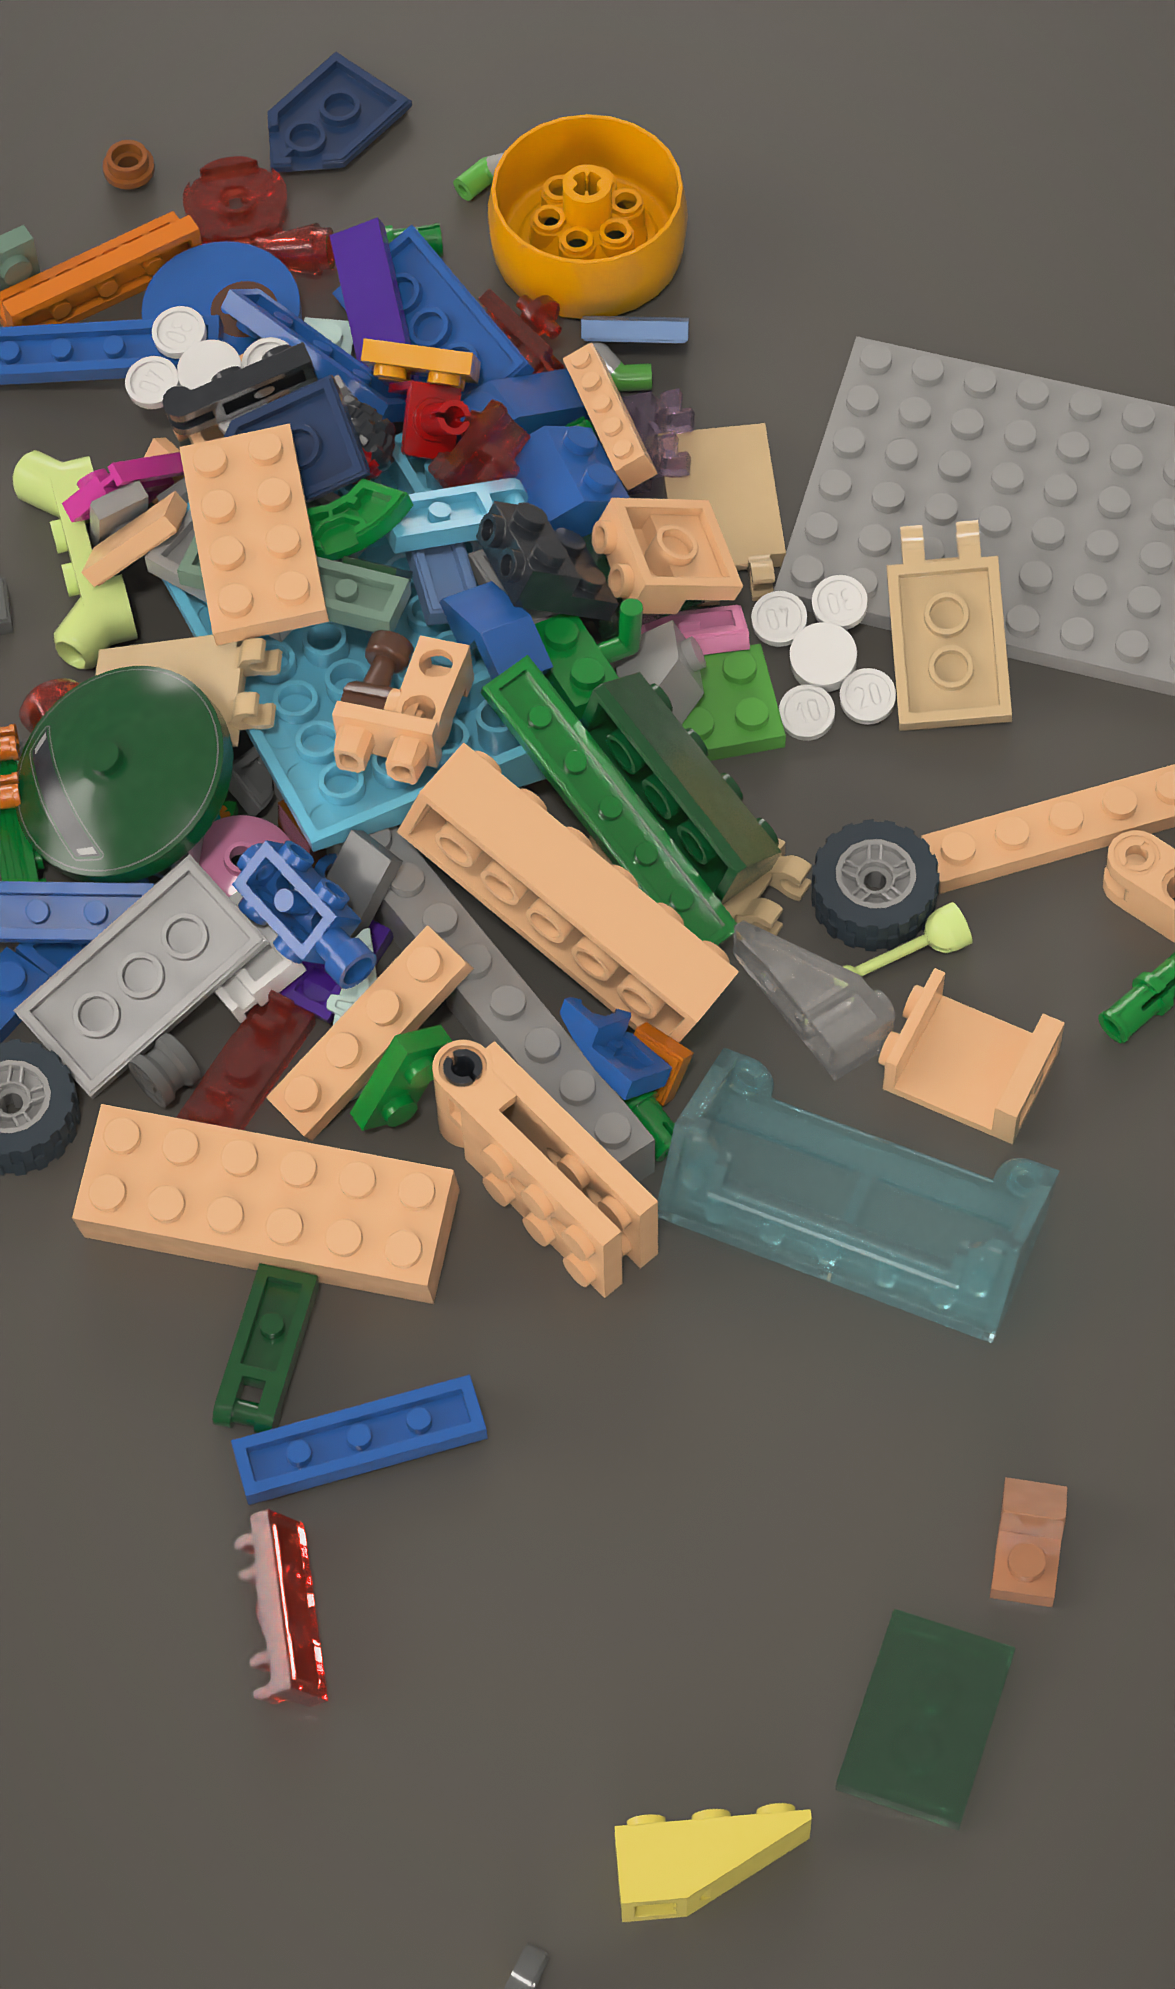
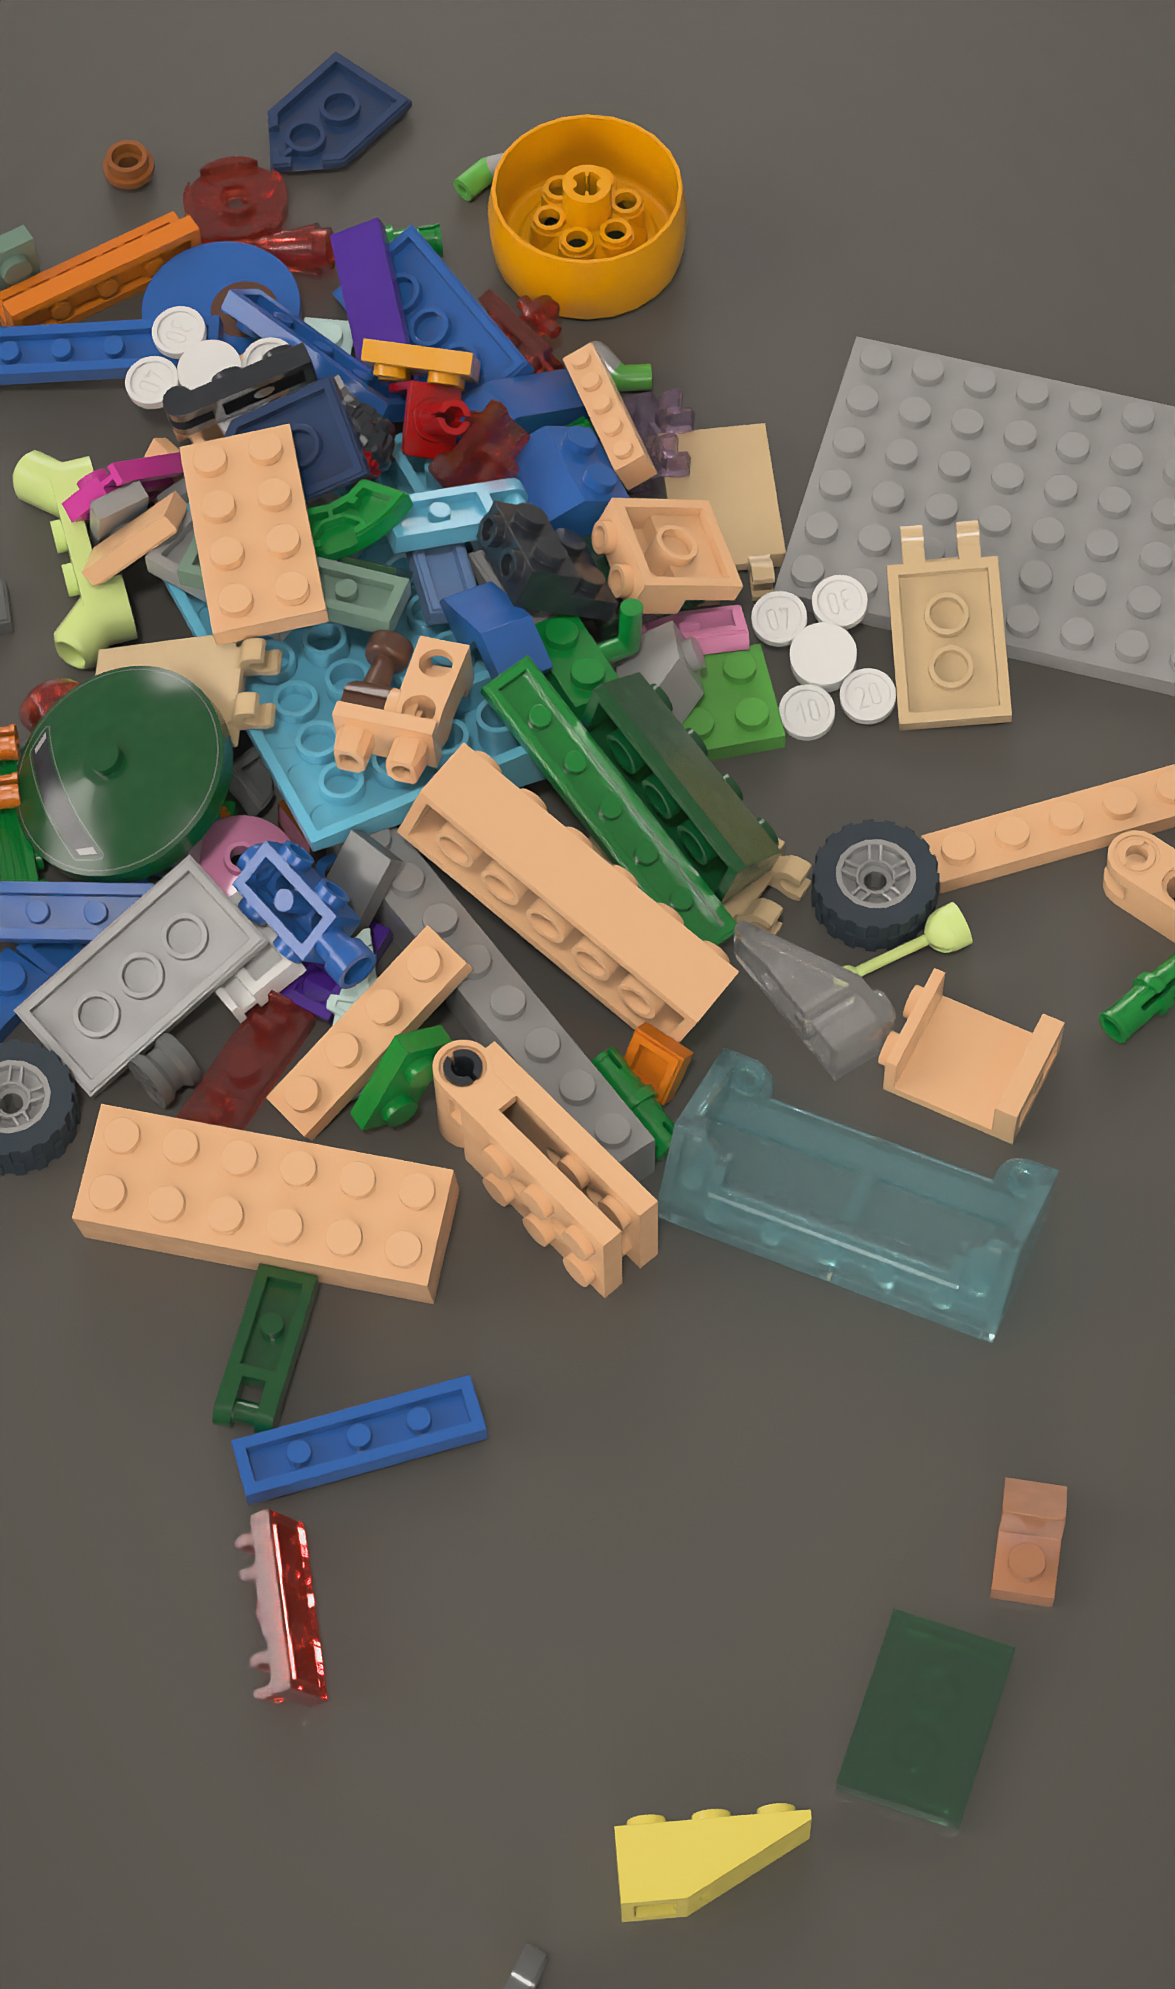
blue slope [560,997,672,1100] -> none
medium blue tile [581,316,689,343] -> none

